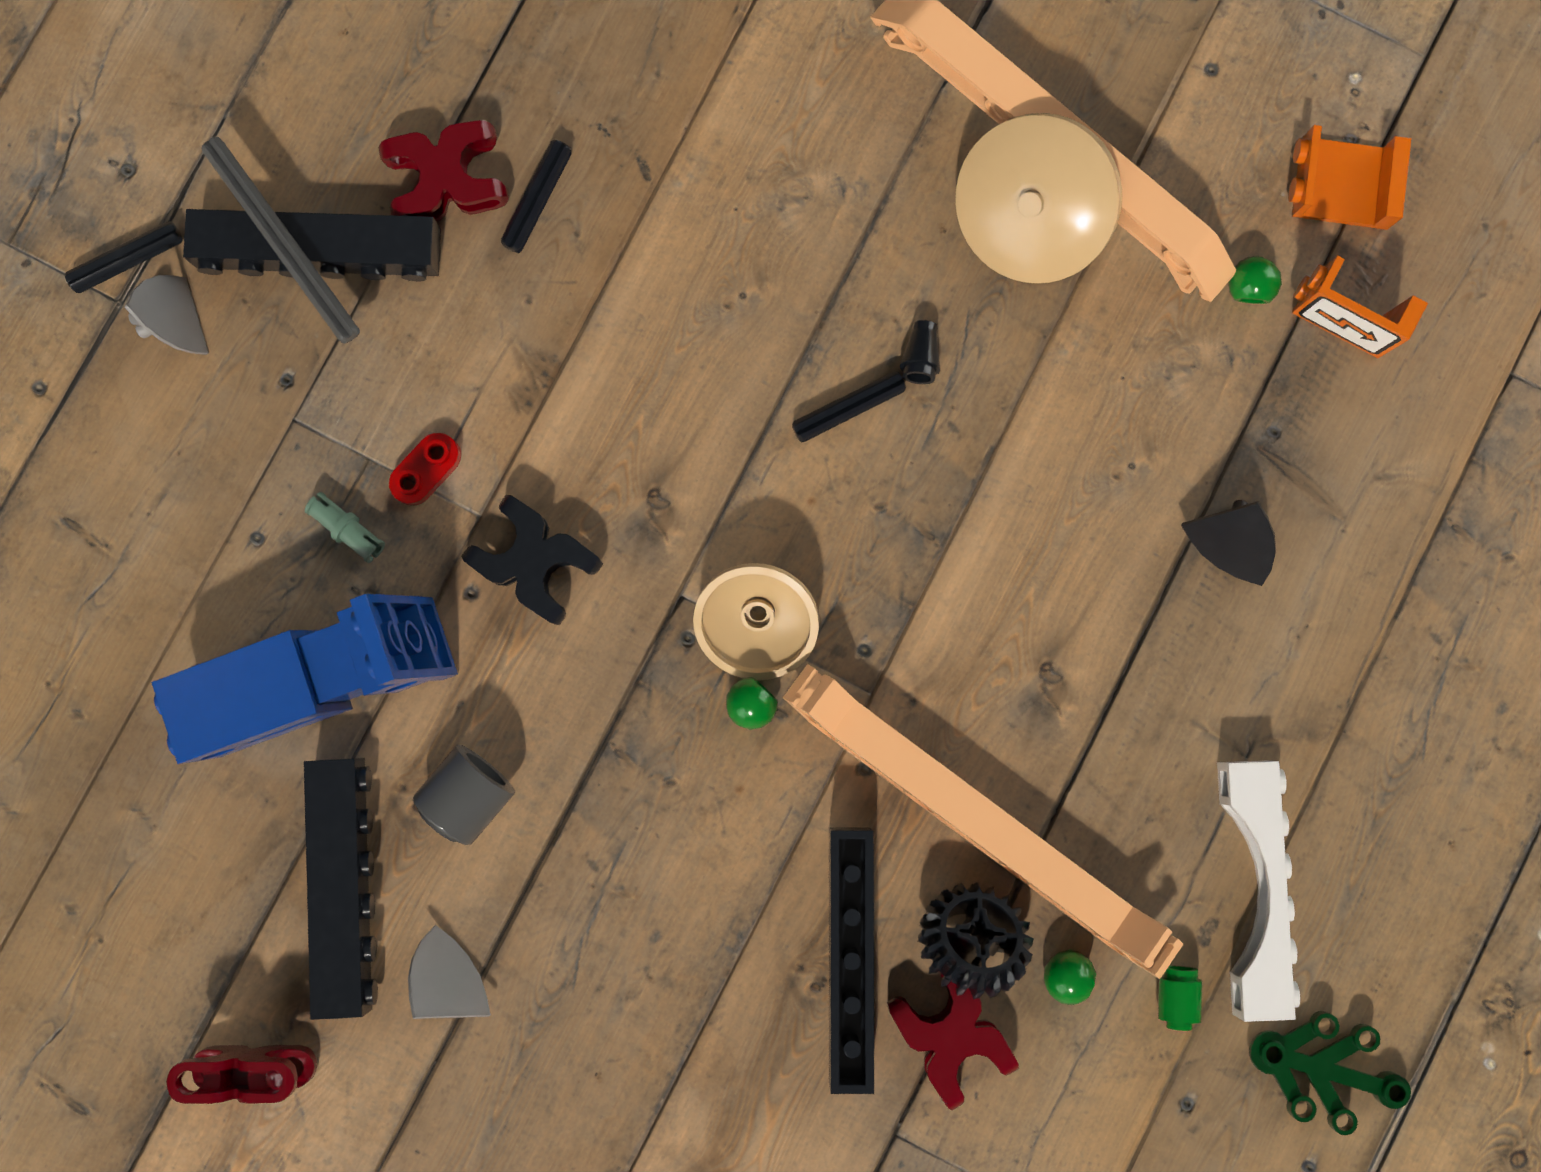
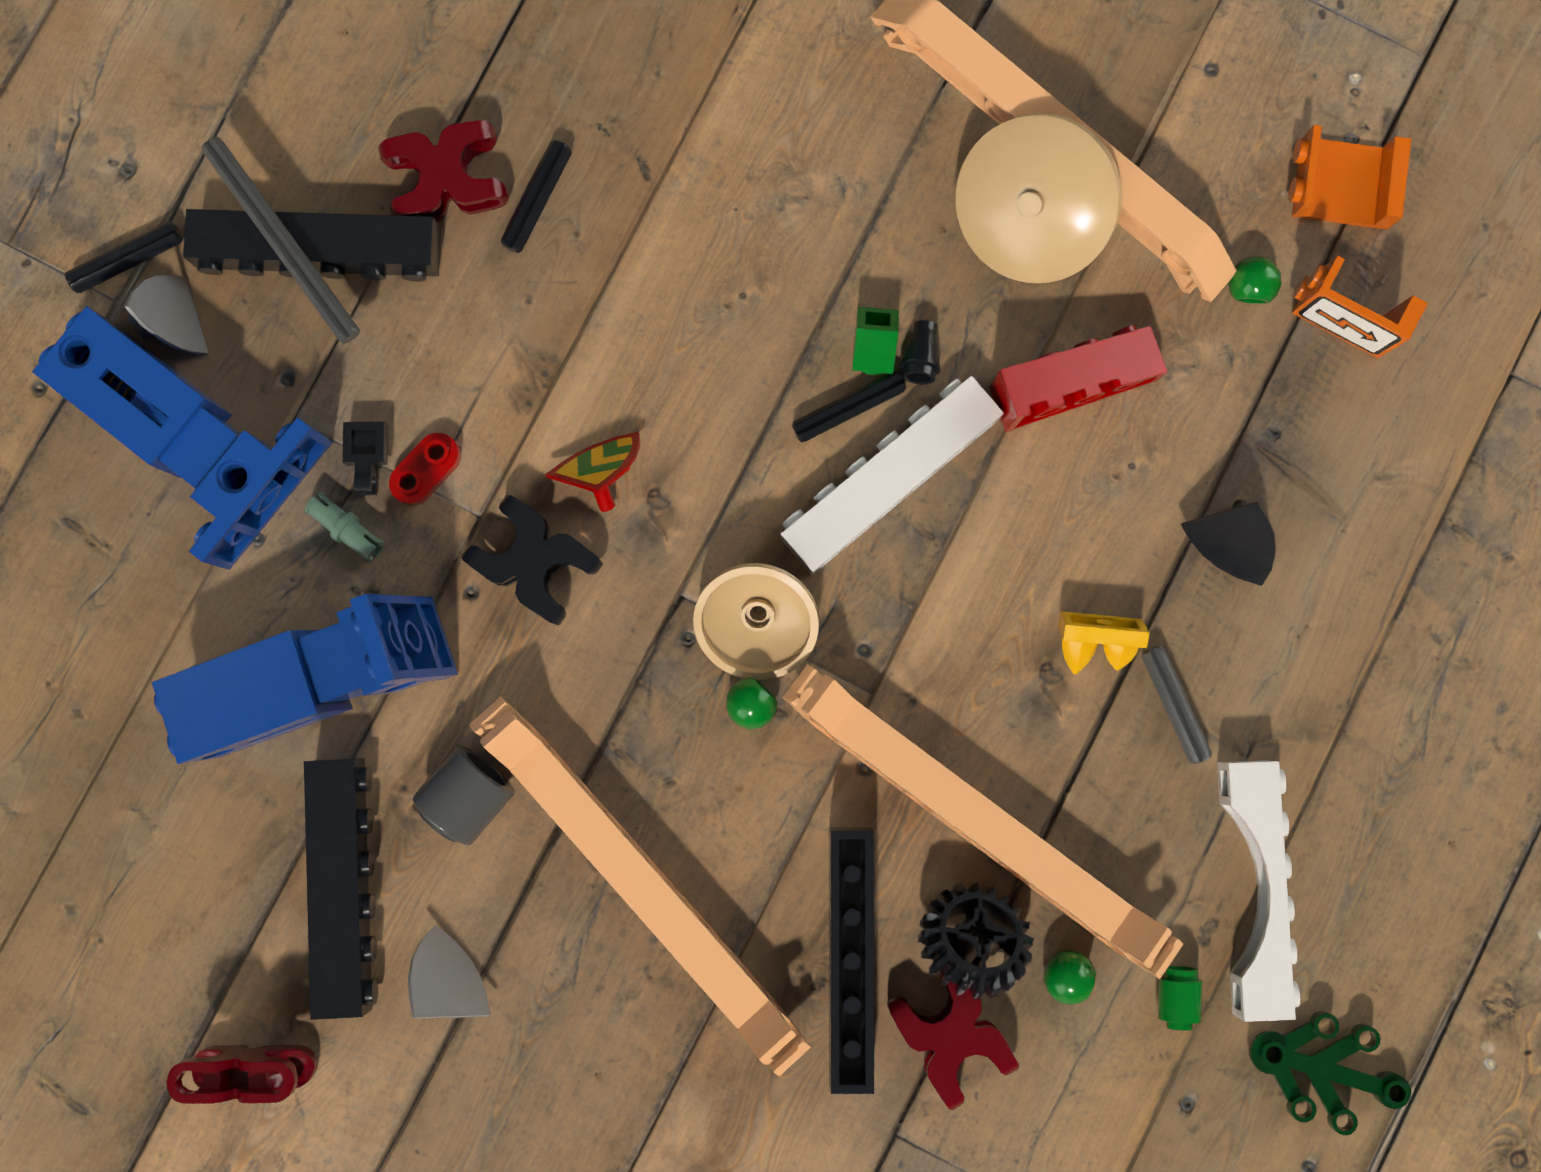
none -> blue brick [32,306,333,570]
none -> black plate [342,421,388,496]
none -> light nougat piece [469,696,811,1076]
none -> shield [545,432,640,512]
none -> white brick [780,376,1004,576]
none -> green brick [852,306,899,375]
none -> red wedge [989,325,1168,433]
none -> yellow tile [1058,611,1149,675]
none -> dark grey axle [1142,646,1212,764]

